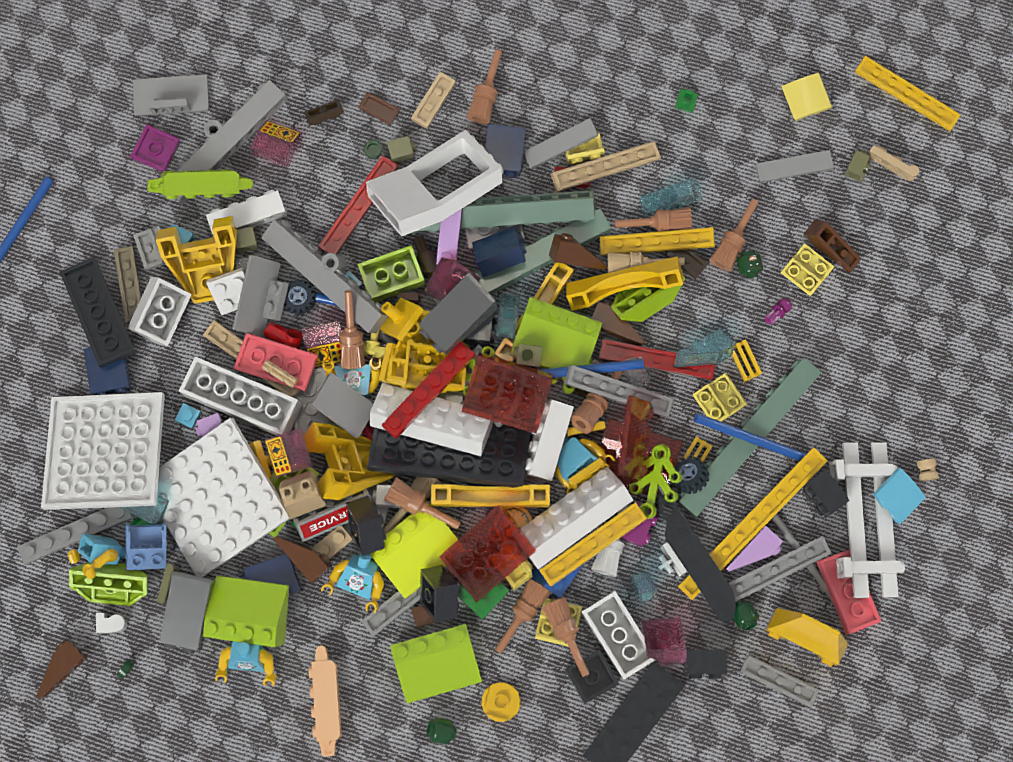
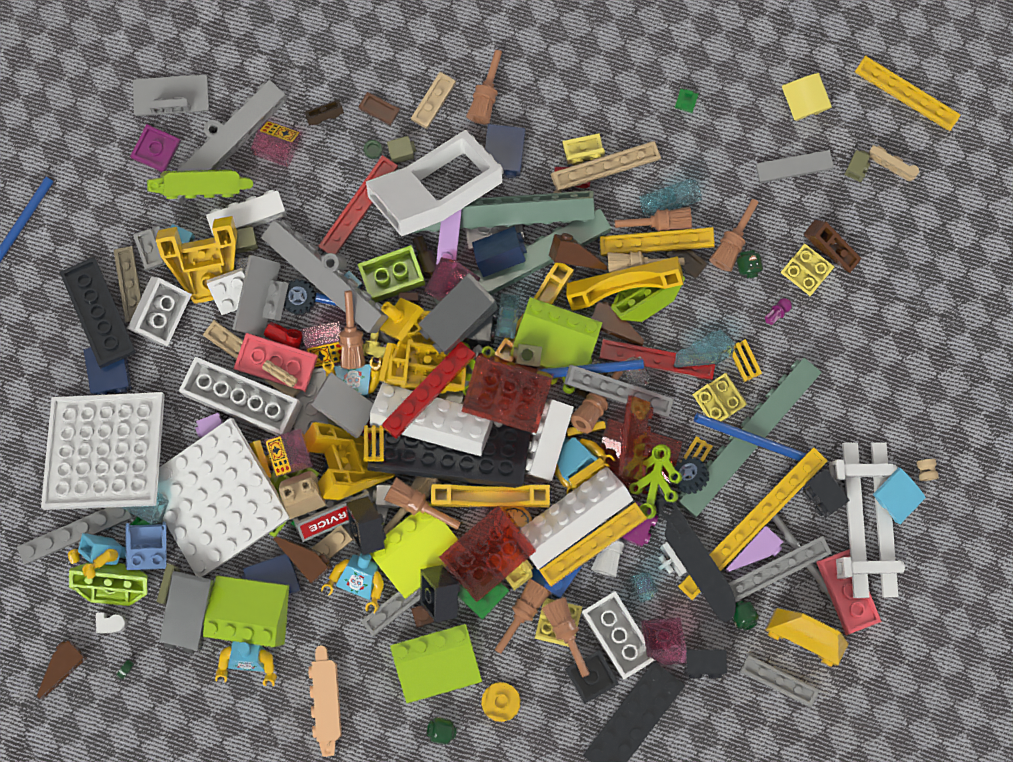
medium azure plate [175,403,201,429] -> none
light grey tile [523,118,599,169] -> none
none -> yellow tile [364,425,384,461]

